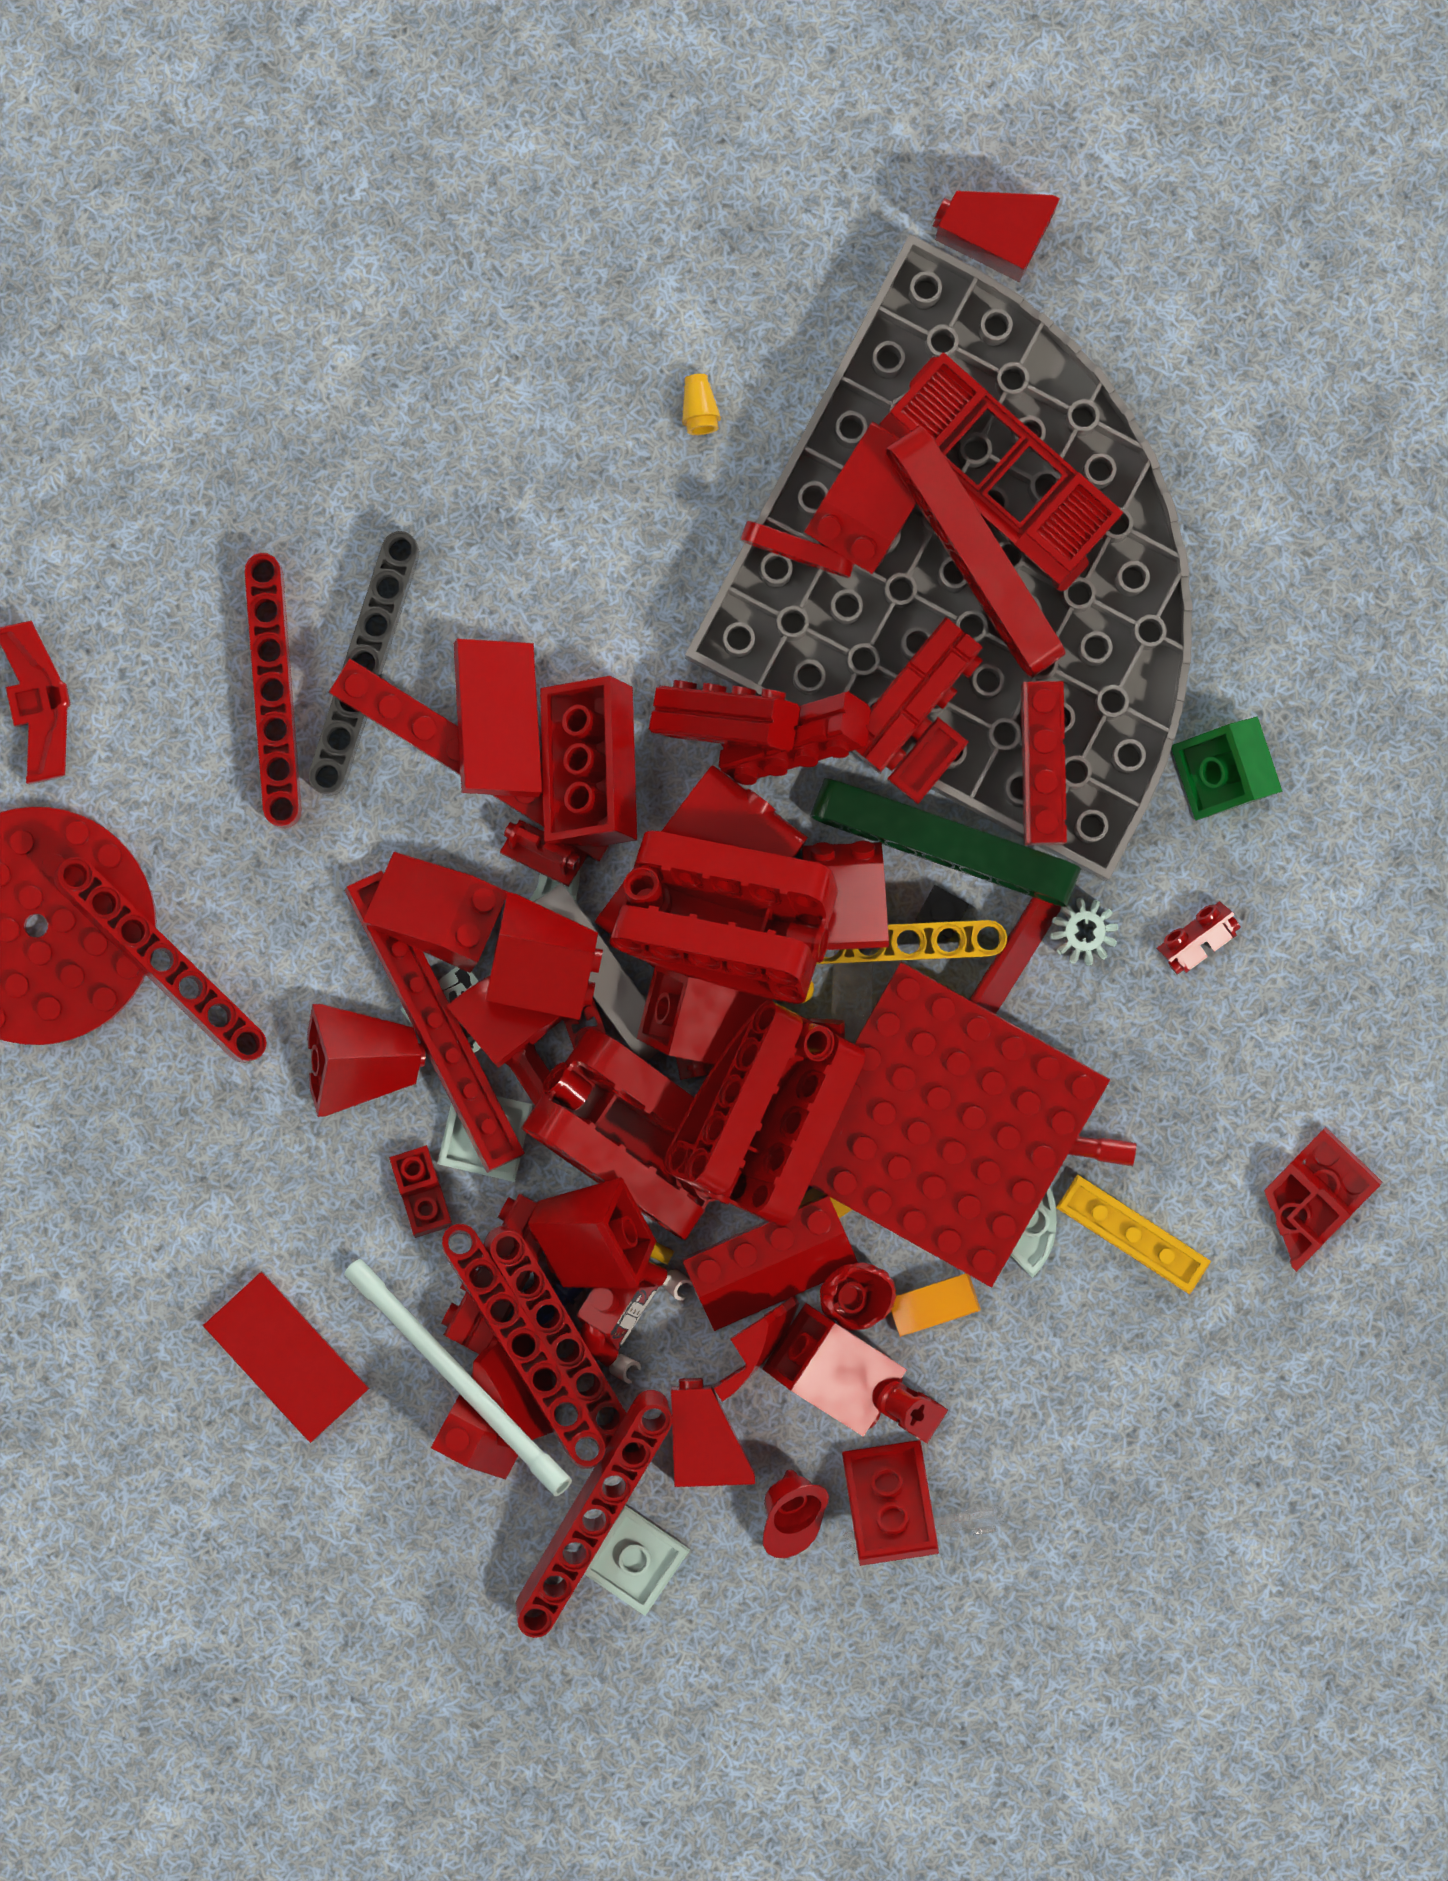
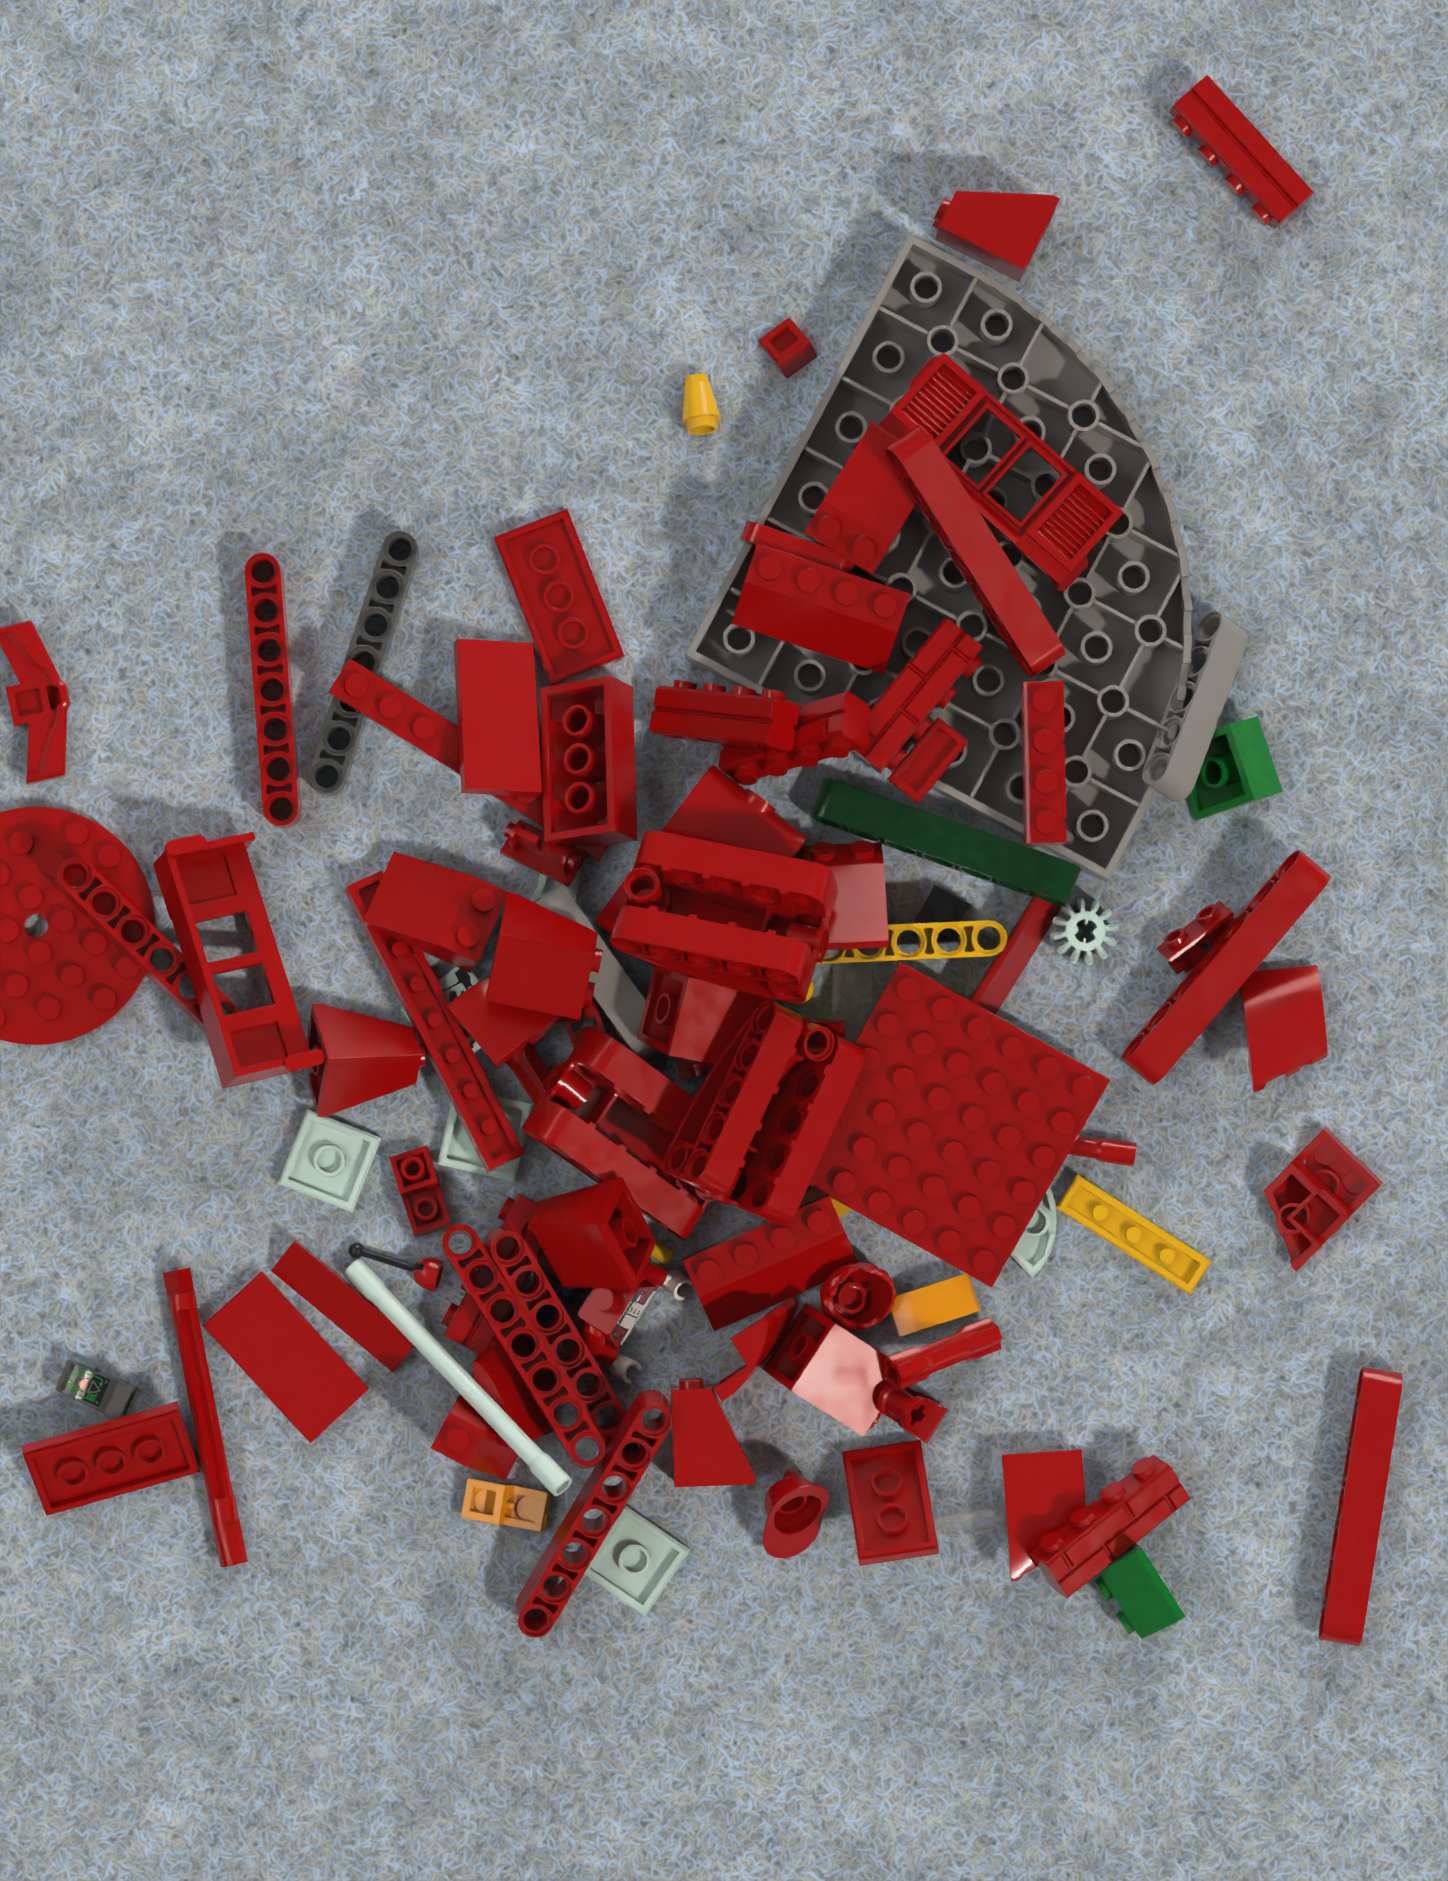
none -> red tile [22,1401,200,1516]
none -> leg [55,1359,138,1419]
none -> red piece [153,832,326,1089]
none -> red piece [163,1267,248,1567]
none -> red slope [271,1240,415,1372]
none -> light aqua tile [278,1109,382,1212]
none -> hinge [348,1242,444,1292]
none -> light orange slope [461,1478,552,1532]
none -> red tile [493,509,625,686]
none -> red slope [732,543,910,674]
none -> red slope [758,317,817,379]
none -> red axle [883,1317,1002,1391]
none -> red slope [1001,1449,1086,1582]
none -> red brick [1030,1455,1190,1599]
none -> green slope [1094,1543,1186,1639]
none -> red beam [1121,850,1330,1085]
none -> light grey beam [1142,610,1248,802]
none -> red brick [1169,75,1314,229]
none -> red slope [1239,965,1328,1092]
none -> red beam [1319,1367,1403,1646]

